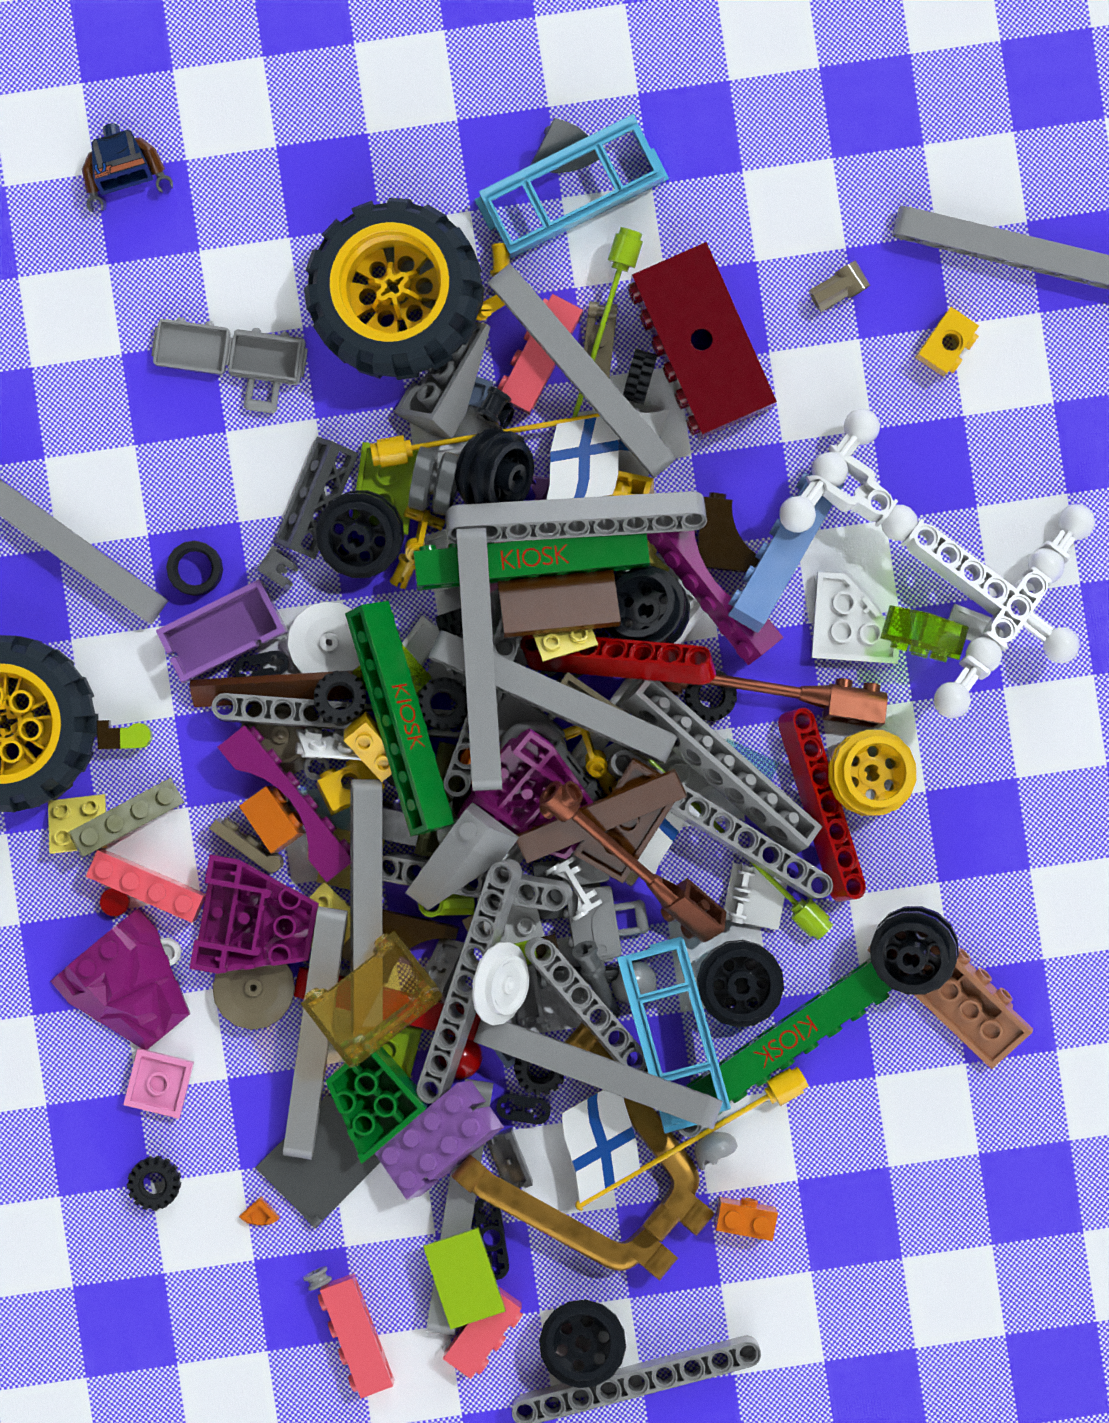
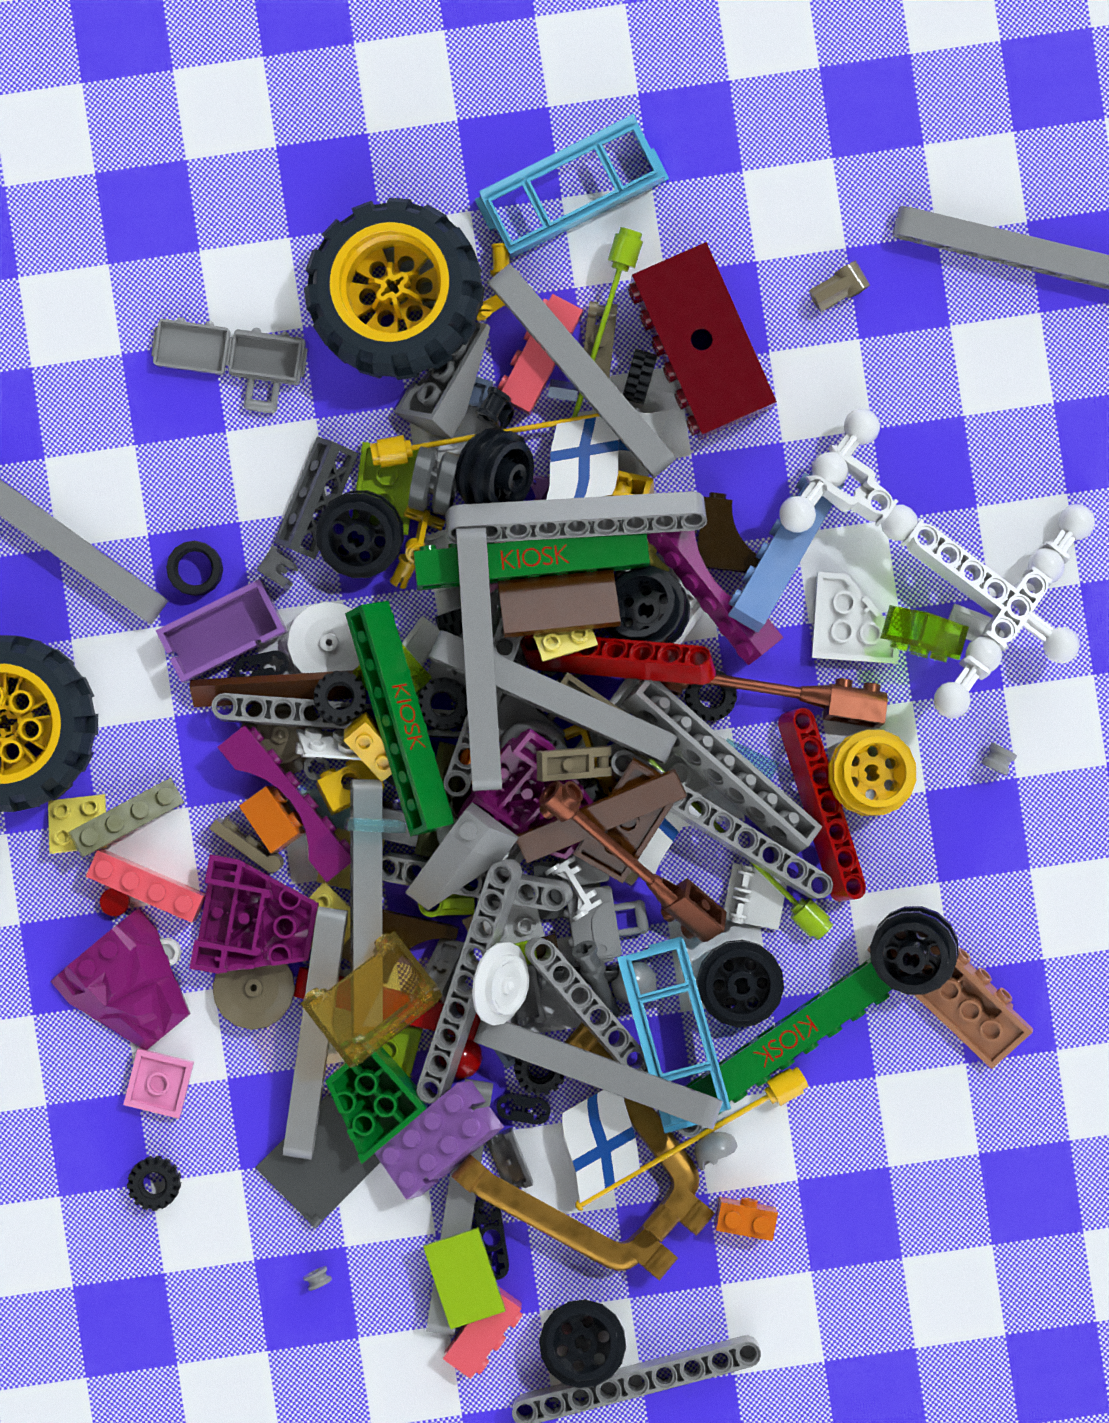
torso [82,123,173,212] -> none
leg [97,720,153,749] -> none
orange tile [239,1196,280,1225] -> none
coral brick [318,1273,395,1398] -> none
dark grey shield [530,118,599,173] -> none
yellow brick [915,307,979,377] -> none
none -> clear light blue tile [344,817,407,833]
none -> dark tan plate [537,745,612,782]
none -> sand blue tile [548,379,578,402]
none -> light grey wheel [981,743,1017,776]

